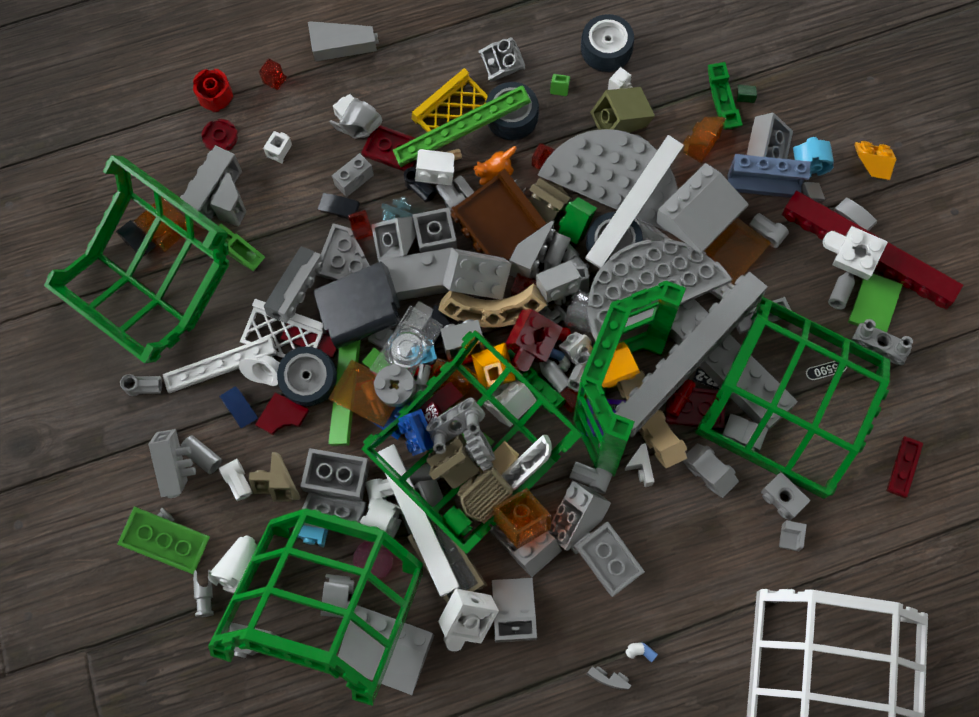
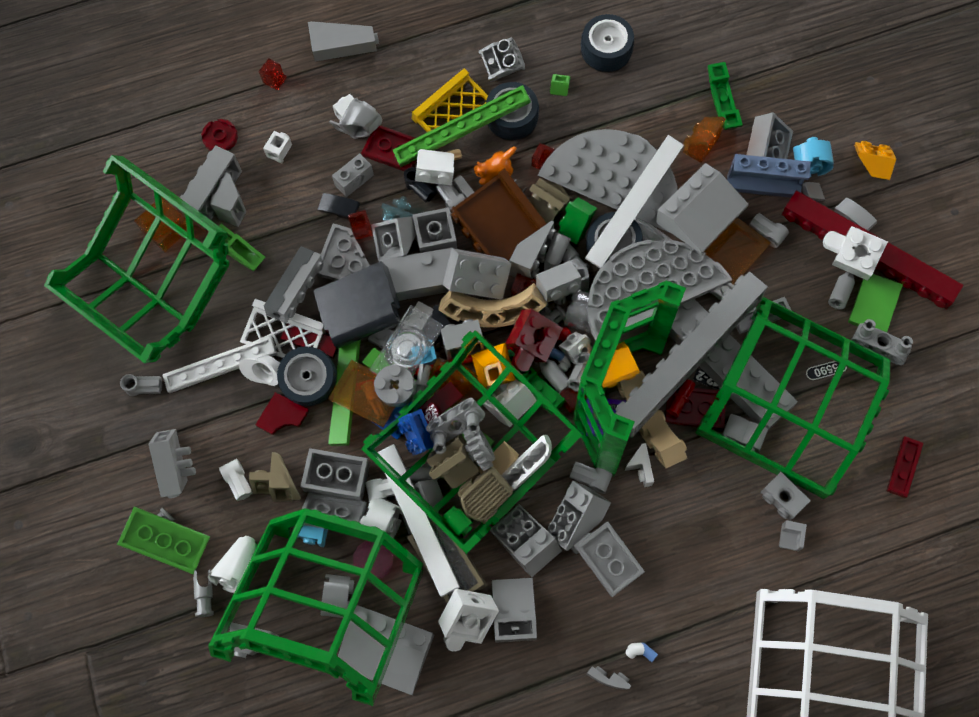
black slope [116,220,157,258] -> none
light grey pin [180,435,222,474] -> none
red brick [193,69,233,112] -> none
dark blue slope [219,386,258,428] -> none
clear orange brick [493,488,551,549] -> none
olive slope [590,87,655,133] -> none
white brick [608,67,633,90] -> none
light grey brick [683,443,739,498] -> none
dark green slope [737,85,757,103] -> none

